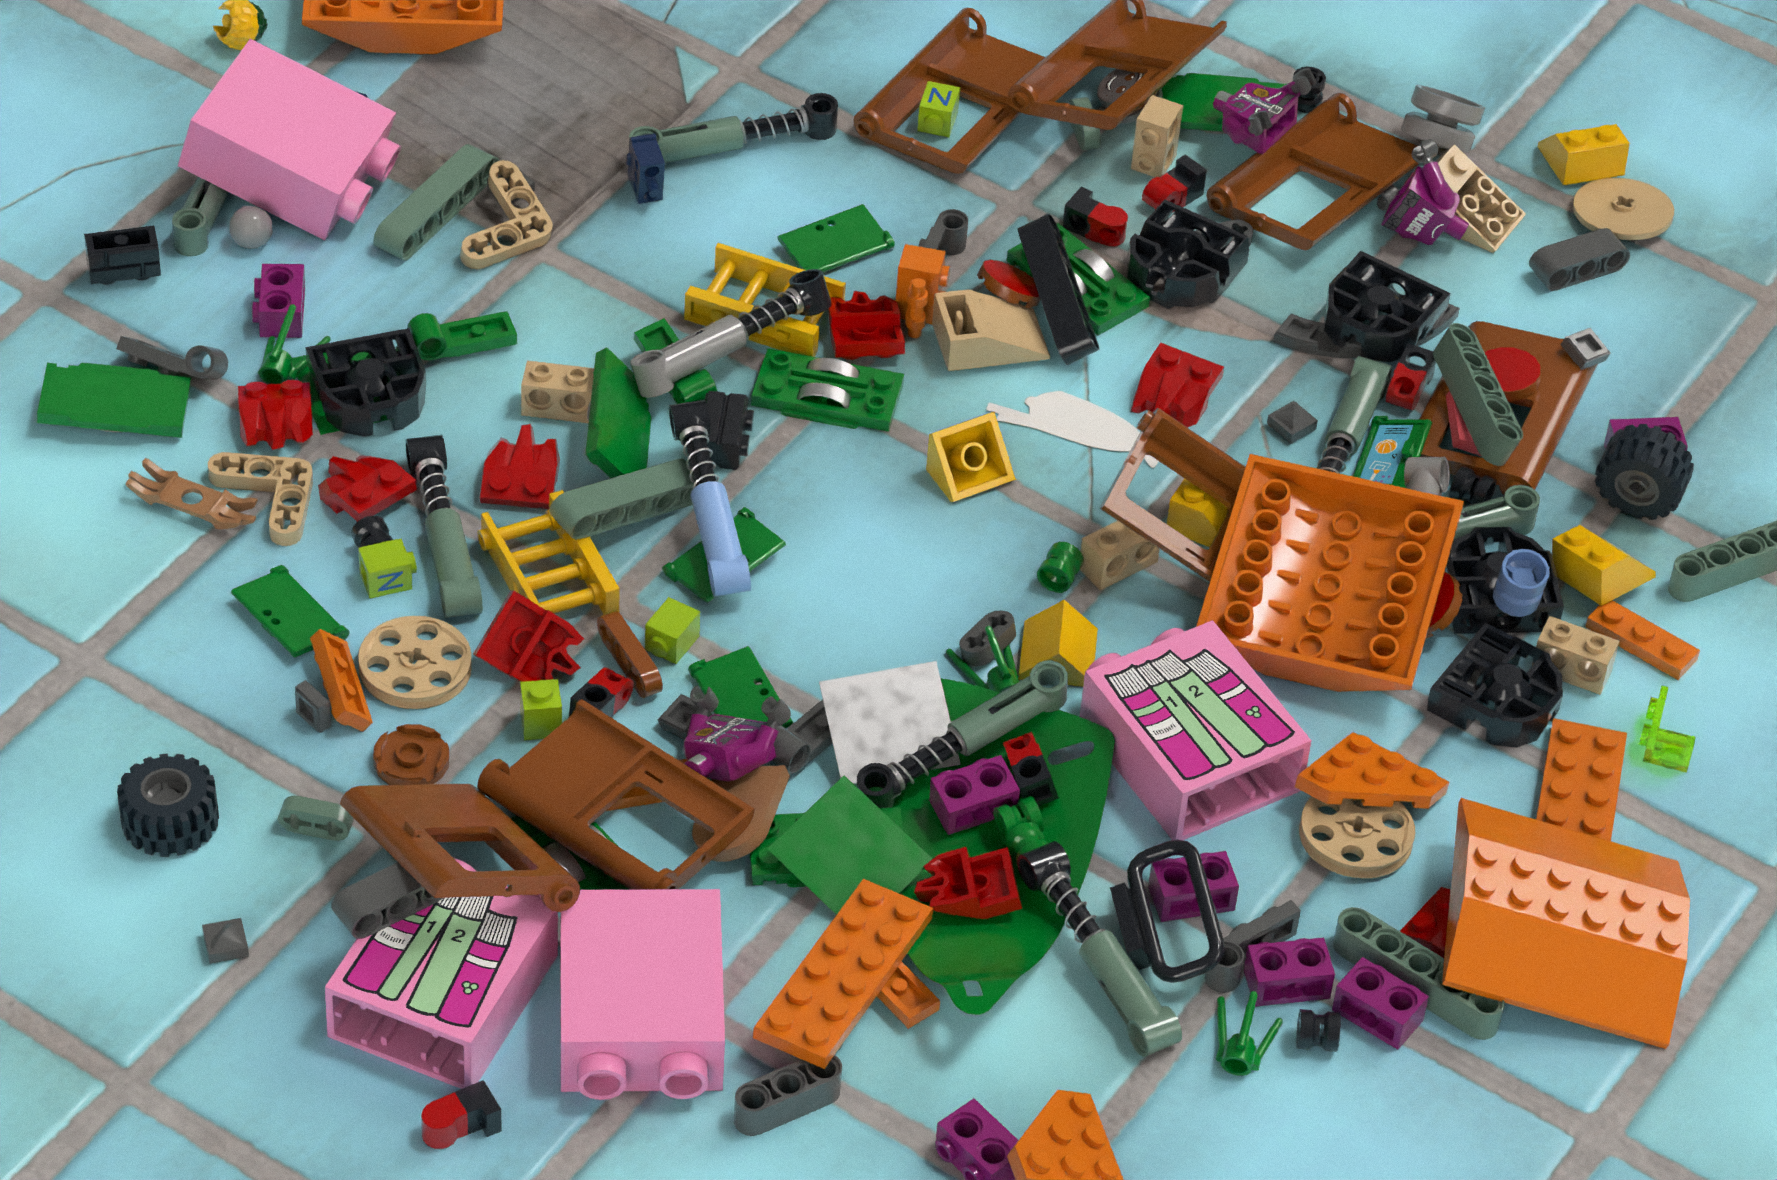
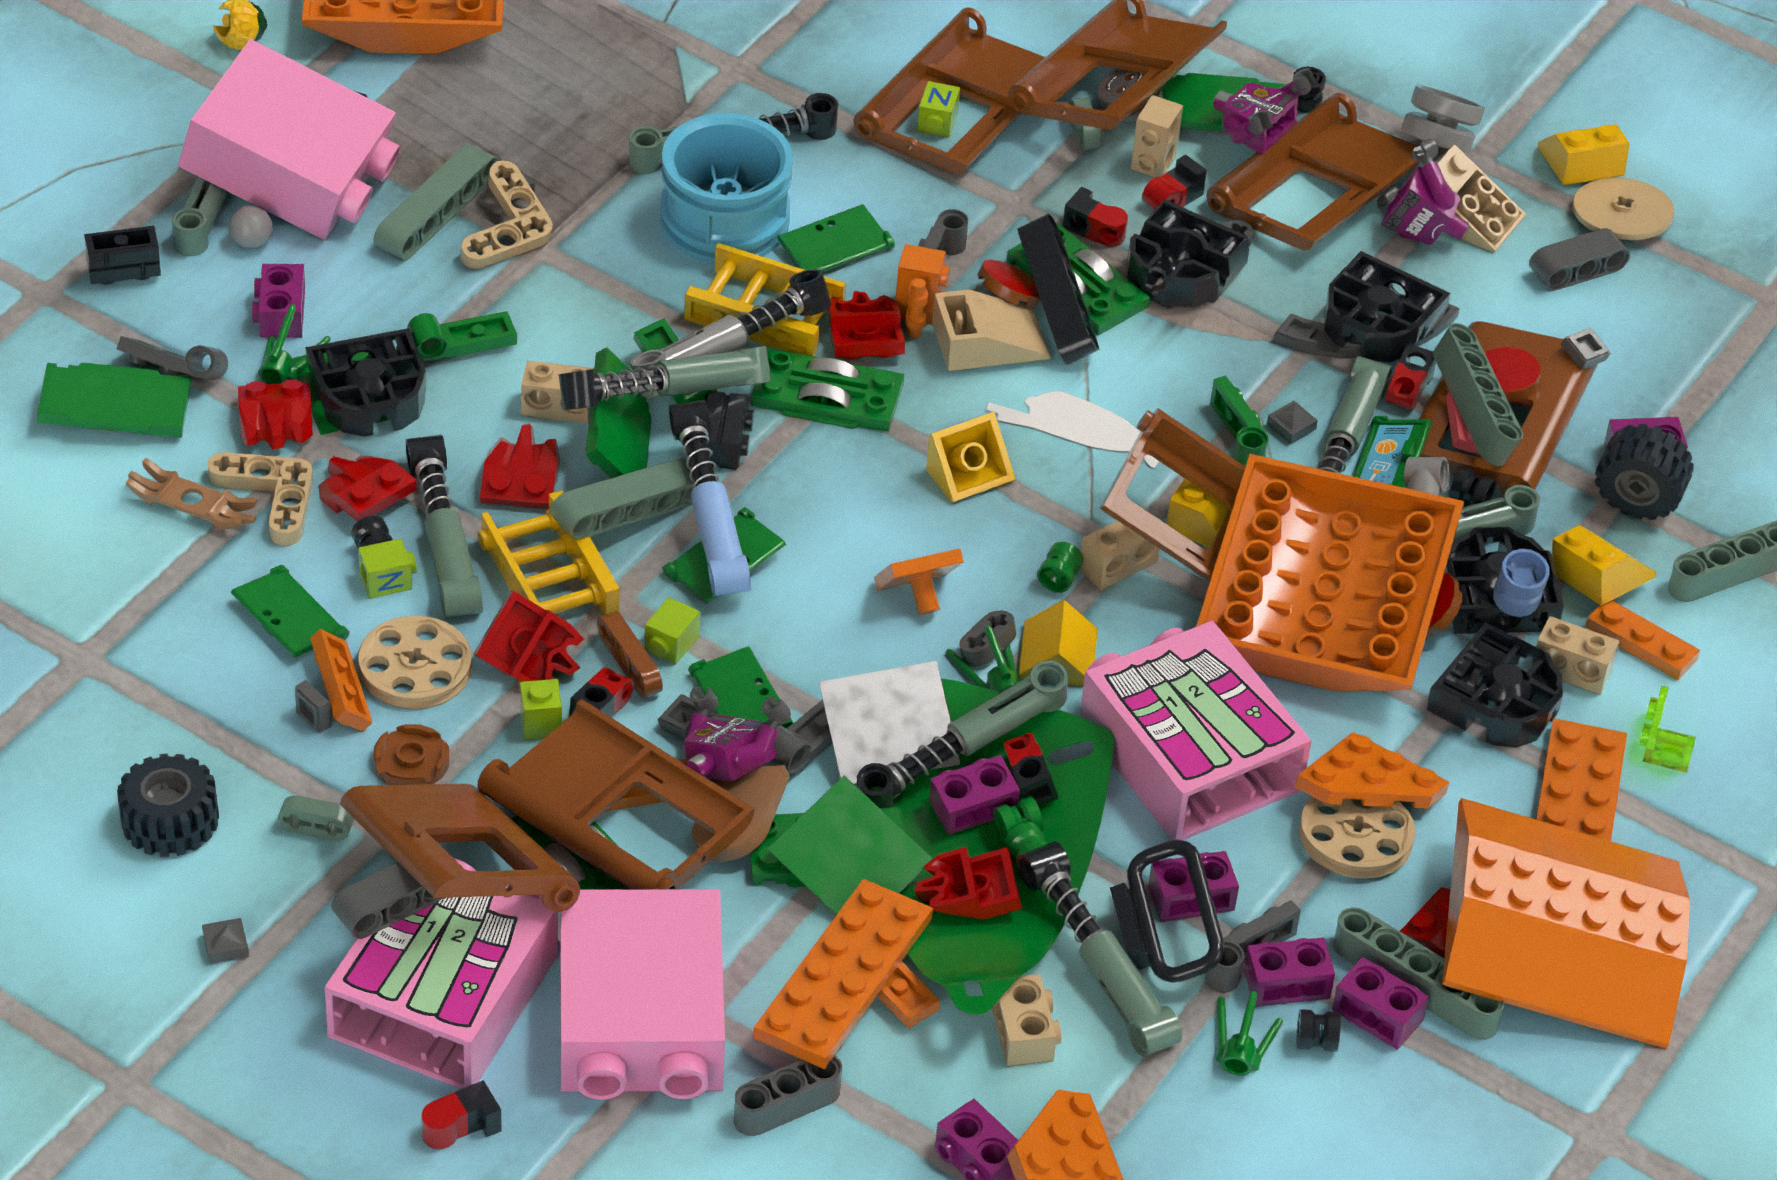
dark blue piece [626,133,665,204] -> none
red plate [1131,343,1224,428] -> none
none -> piece [558,346,771,411]
none -> medium azure wheel [660,113,793,263]
none -> orange tile [874,548,964,615]
none -> tan brick [992,974,1061,1066]
none -> green plate [1210,375,1269,466]

